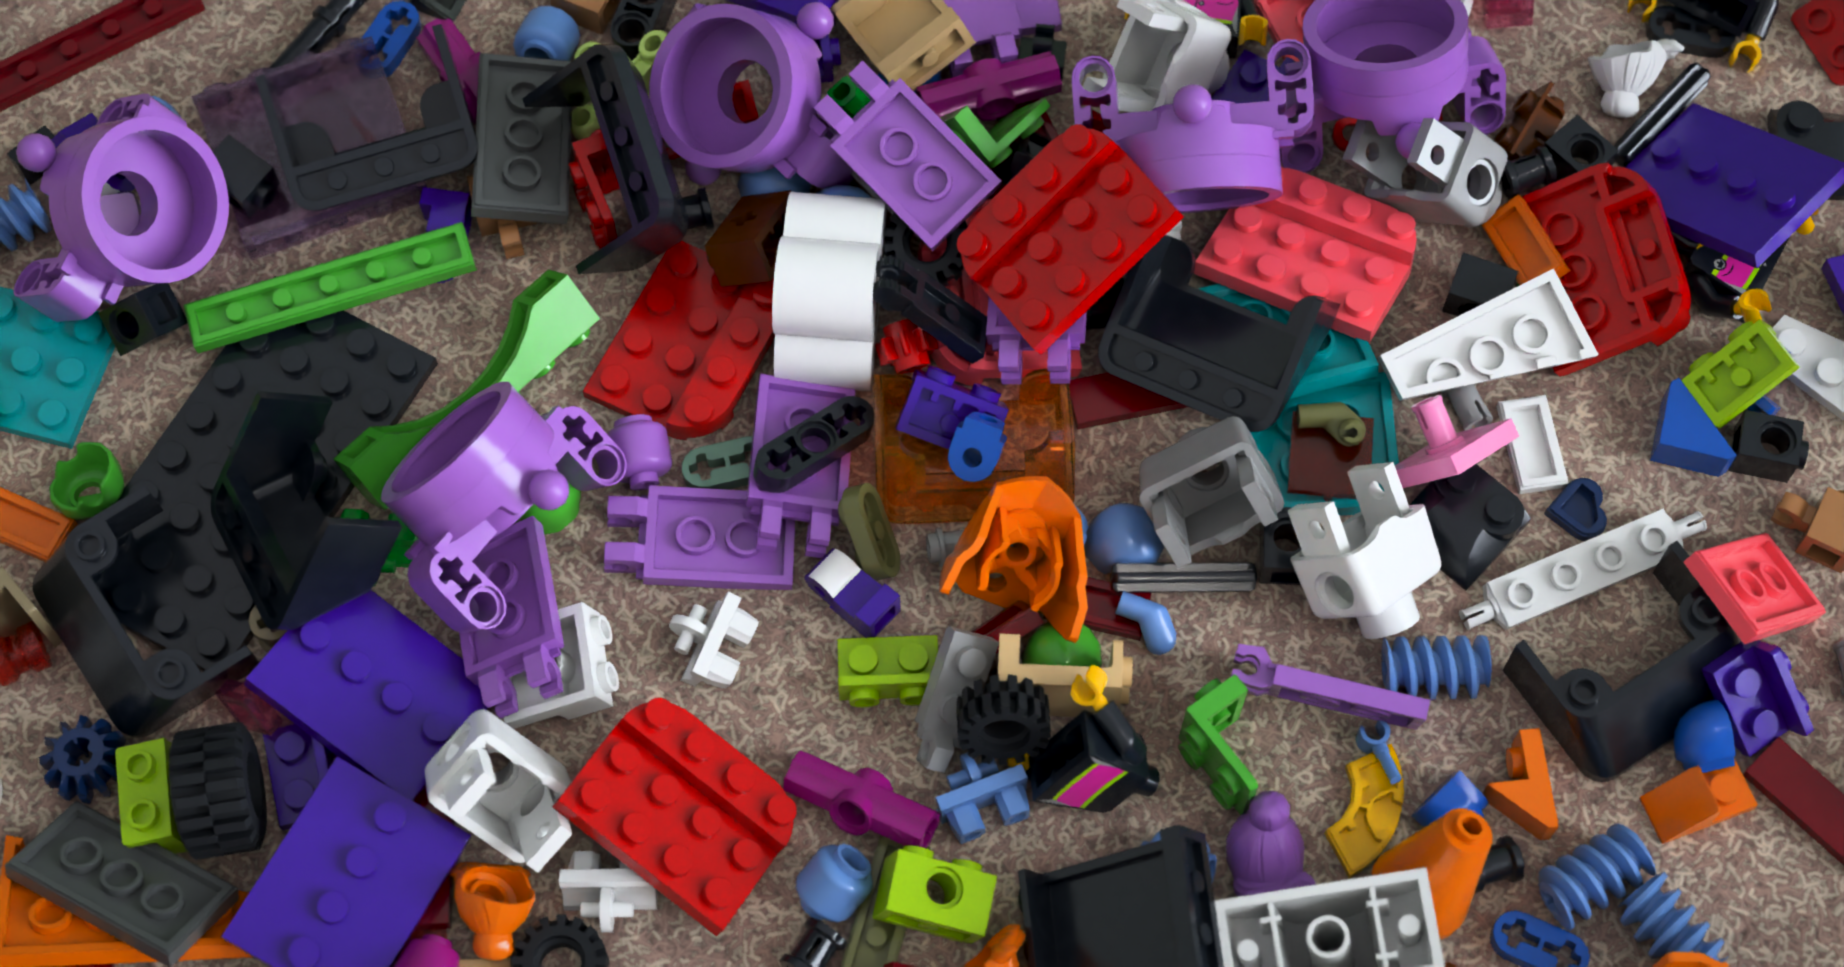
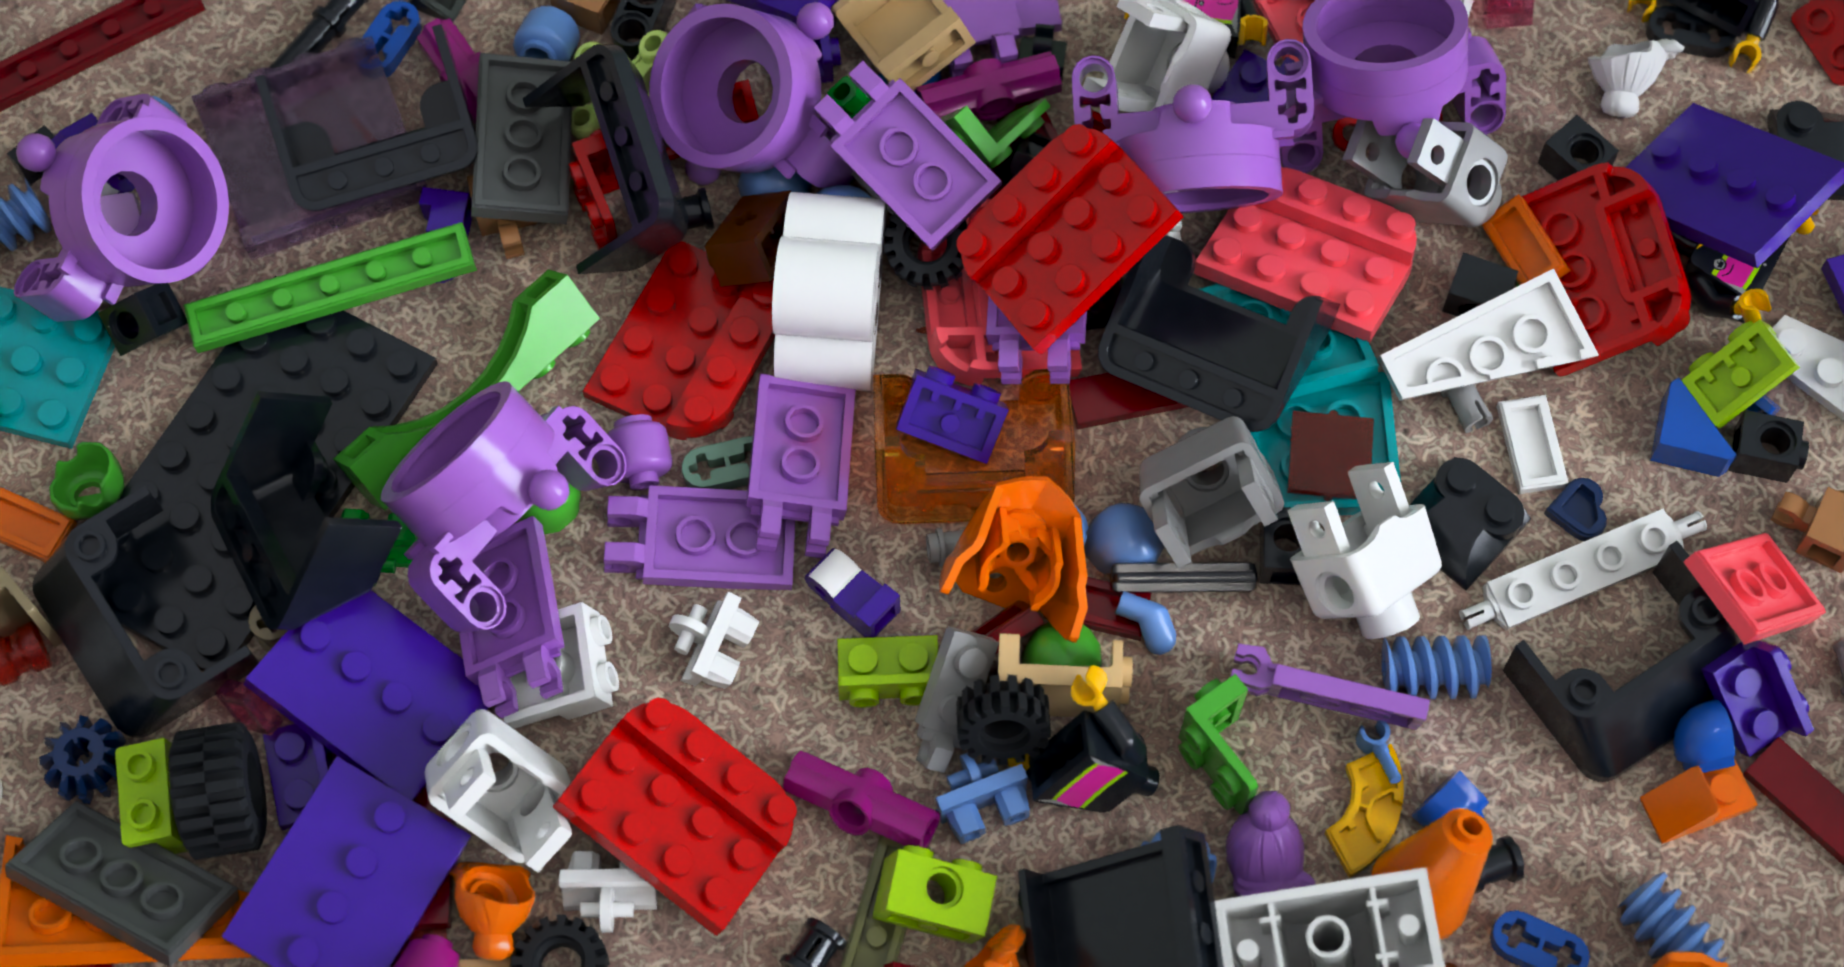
black brick [213,134,280,219] -> none
black beam [753,396,875,493] -> none
medium blue head [796,844,873,922] -> none
olive plate [838,483,901,581] -> none
black hinge [873,255,987,364] -> none
red gear [875,319,939,375] -> none
blue piece [948,412,1007,482] -> none
olive arm [1296,402,1366,447] -> none
bright pink tile [1395,395,1519,488] -> none
orange slope [1482,728,1559,840] -> none
reddish brown hinge [1493,81,1565,161] -> none
black bush [1499,145,1557,200] -> none
medium blue piece [1538,824,1656,931] -> none
black axle [1613,63,1711,167] -> none

